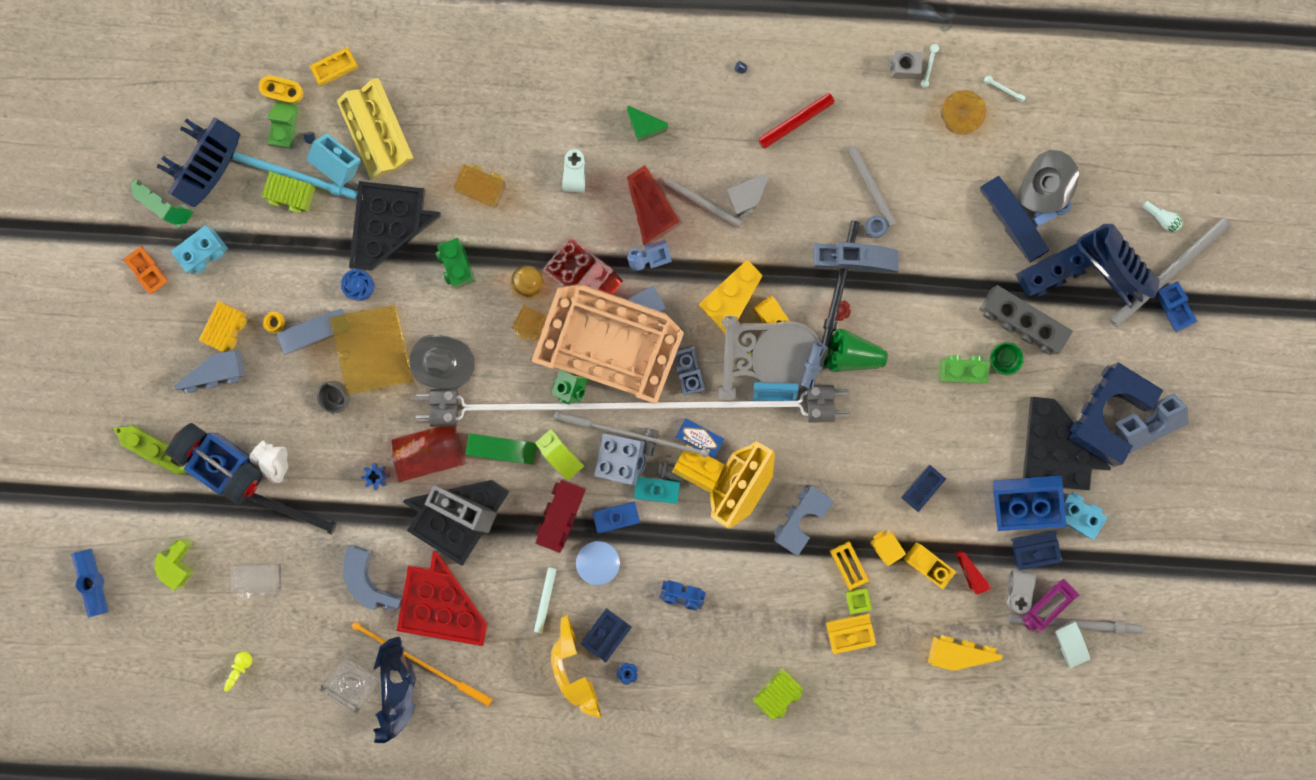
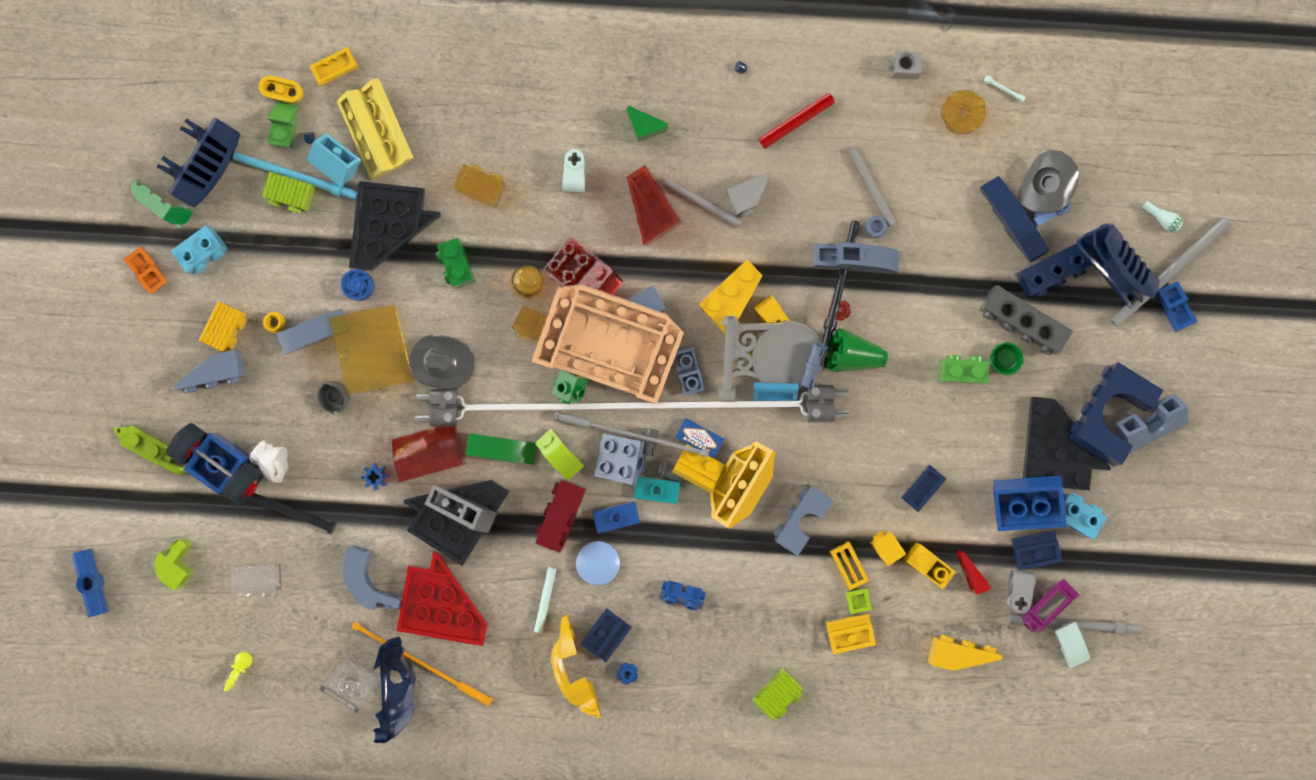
medium blue plate [627,239,672,271] -> none
light aqua hinge [921,44,939,88] -> none

